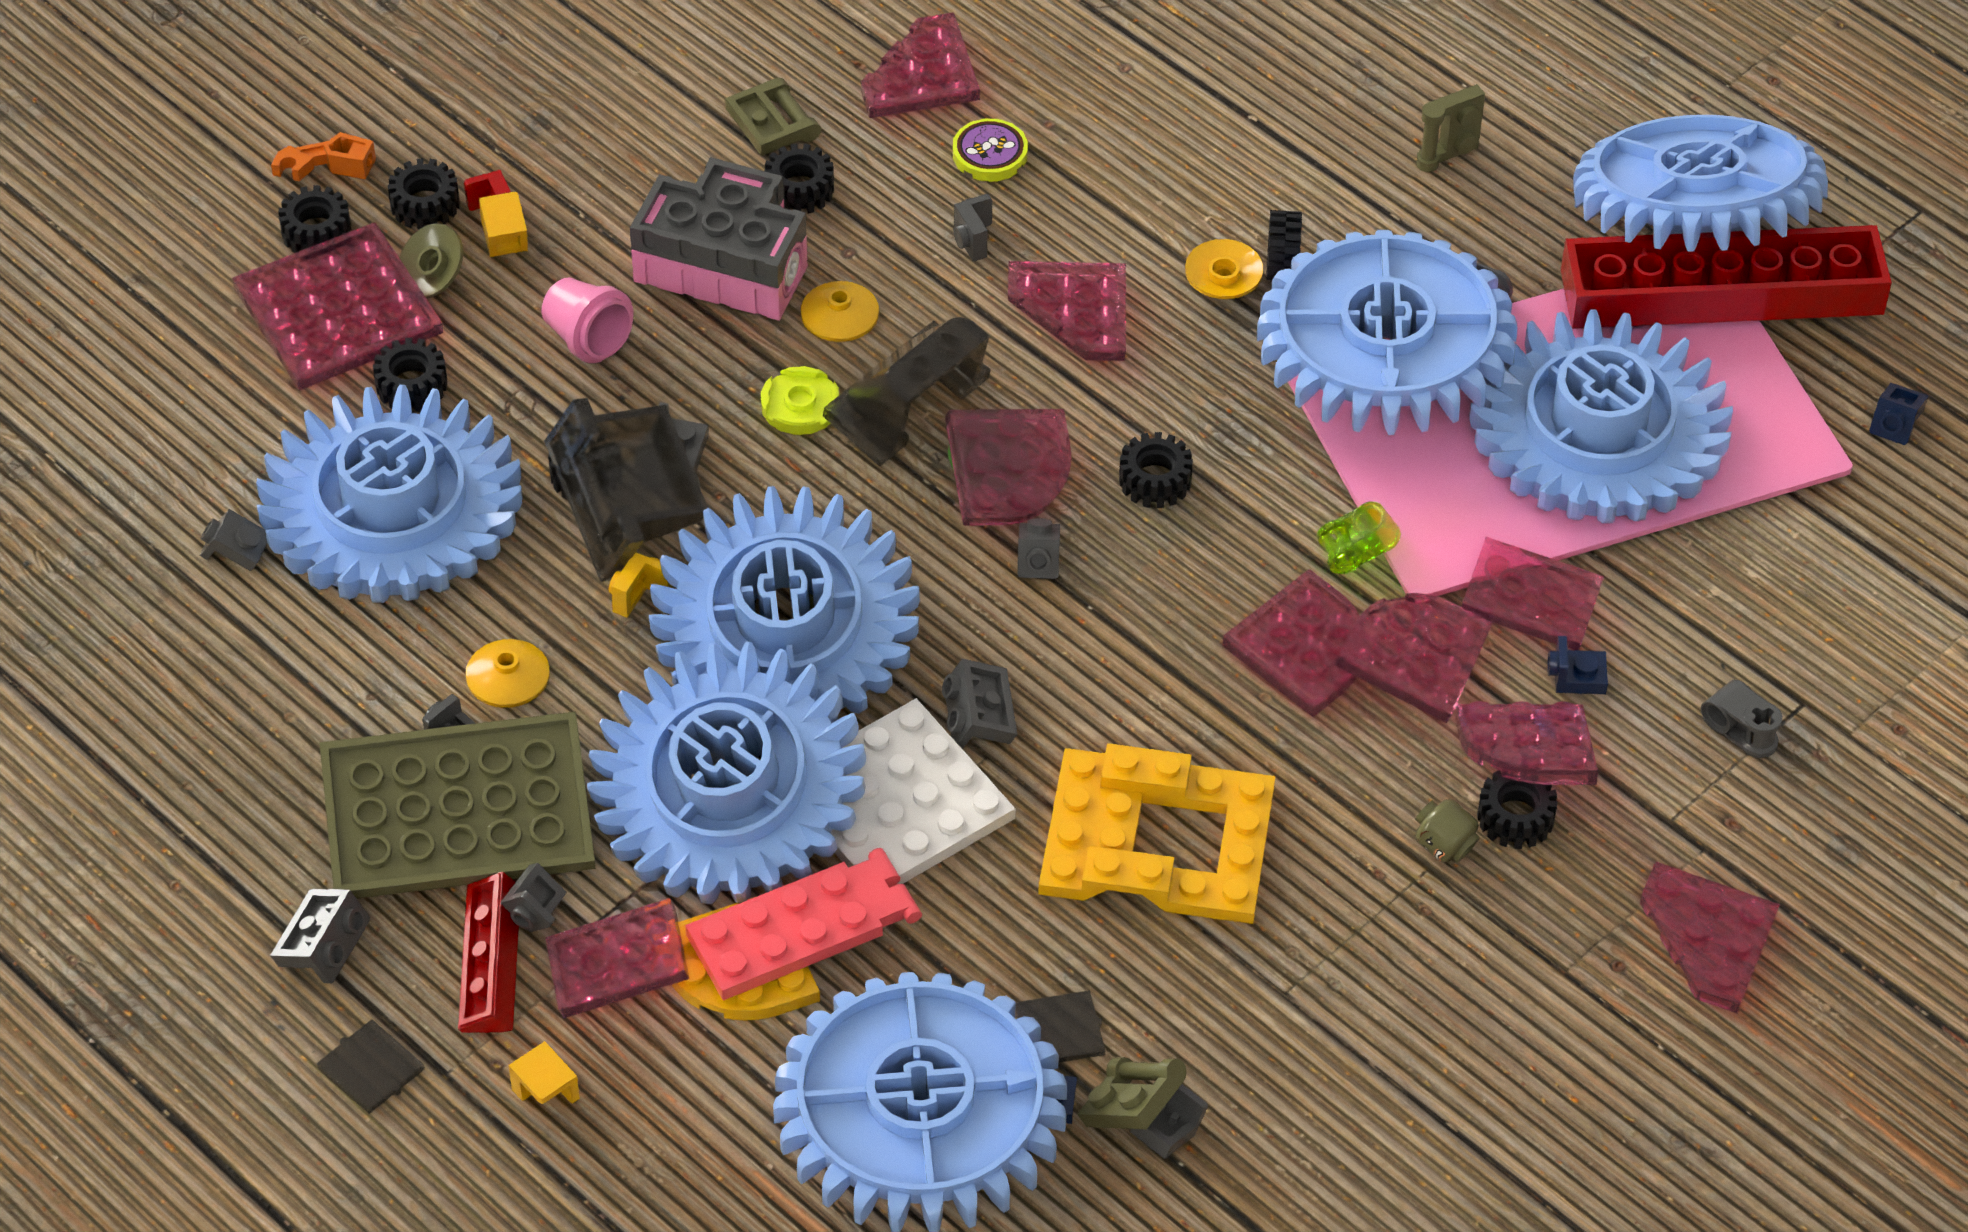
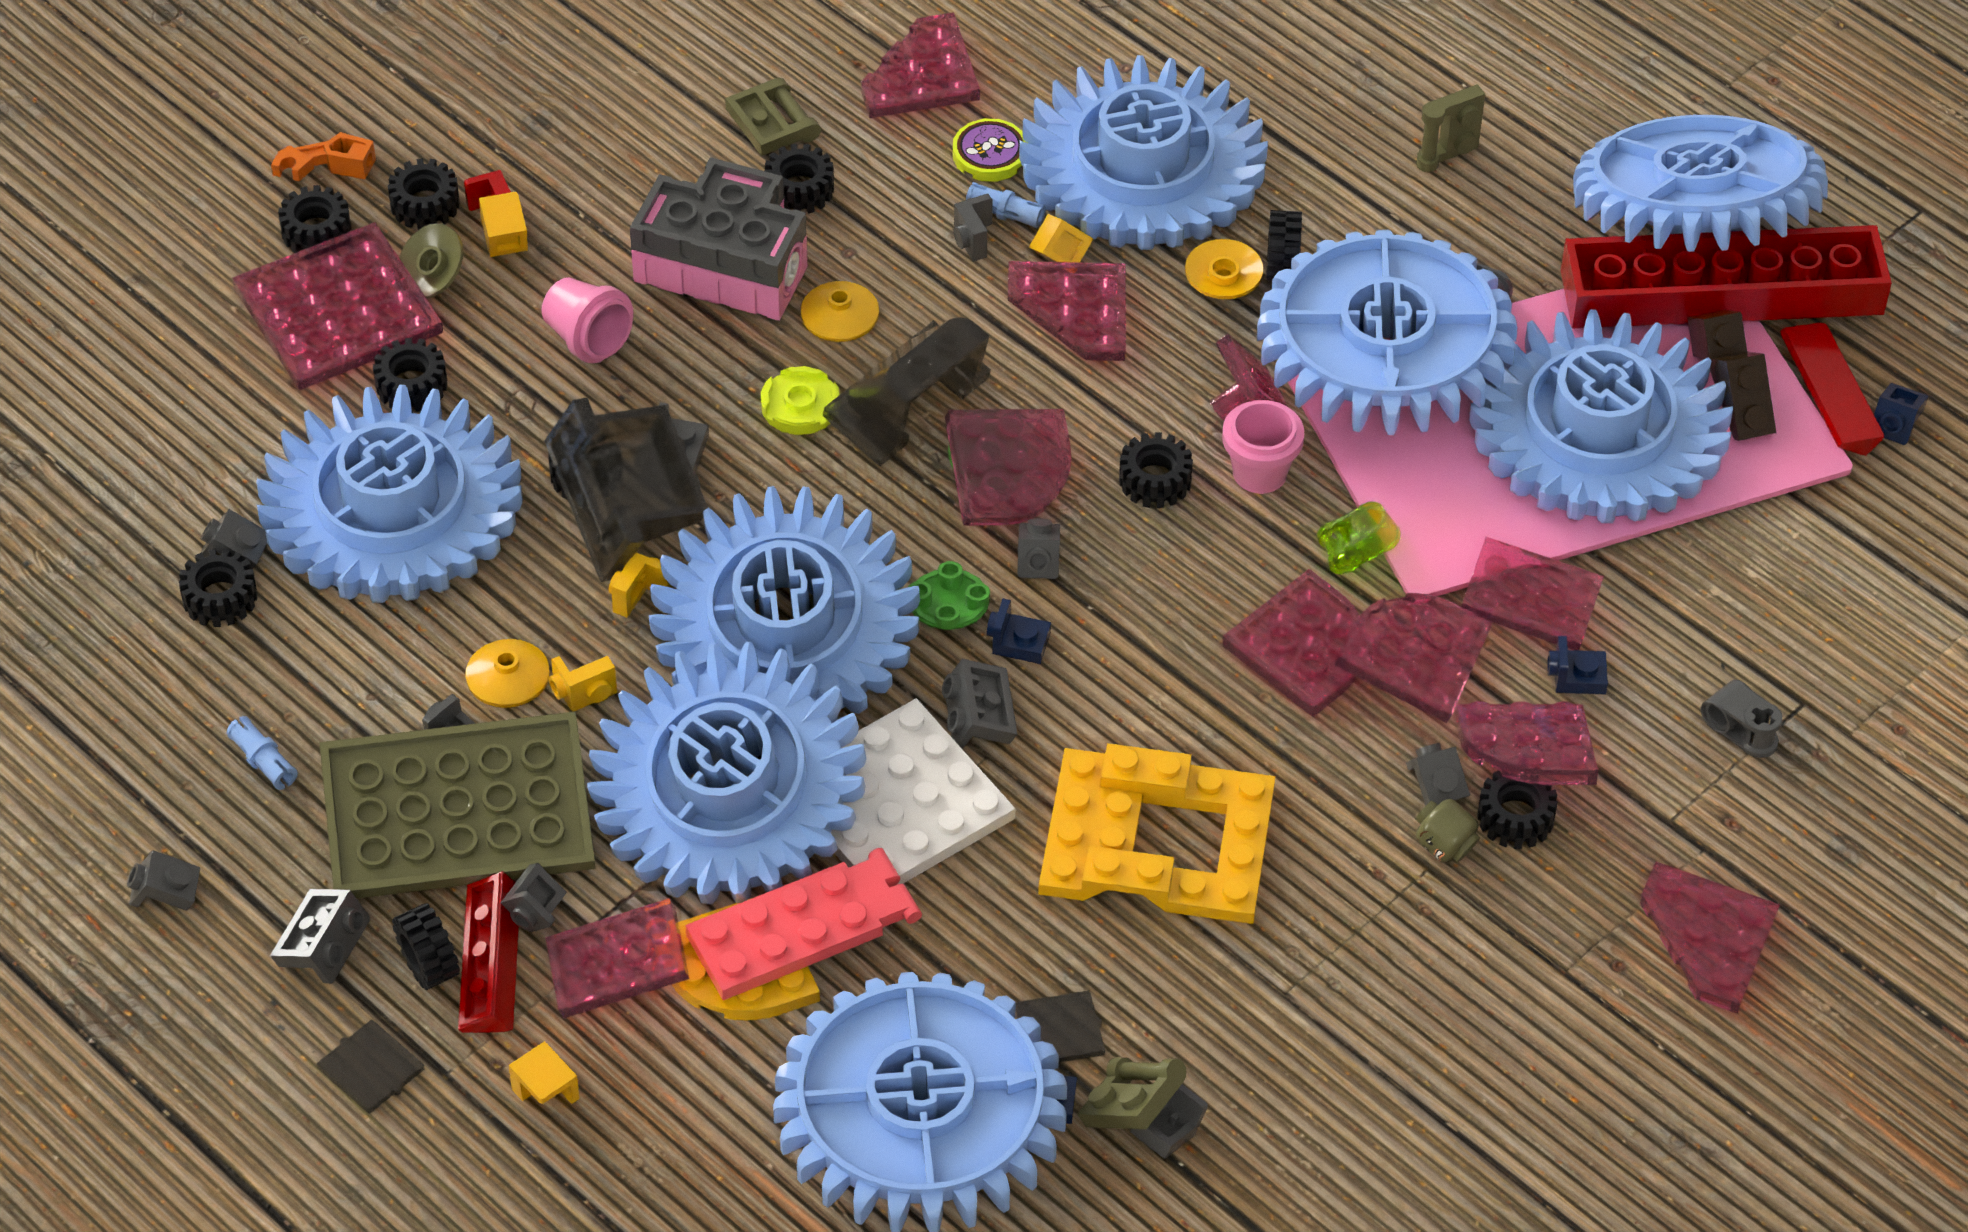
none -> dark grey bracket [127,850,200,911]
none -> black tyre [179,549,257,627]
none -> light blue pin [226,716,298,790]
none -> black tyre [392,903,460,990]
none -> yellow bracket [548,656,617,712]
none -> bright green dish [908,561,990,630]
none -> light blue pin [966,182,1046,228]
none -> dark blue bracket [987,598,1051,664]
none -> light blue gear [1019,55,1268,250]
none -> yellow panel [1029,214,1093,272]
none -> clear pink tile [1210,334,1288,421]
none -> bright pink piece [1222,400,1304,494]
none -> dark grey bracket [1406,743,1470,806]
none -> dark brown arch [1687,310,1777,441]
none -> red slope [1780,323,1884,456]

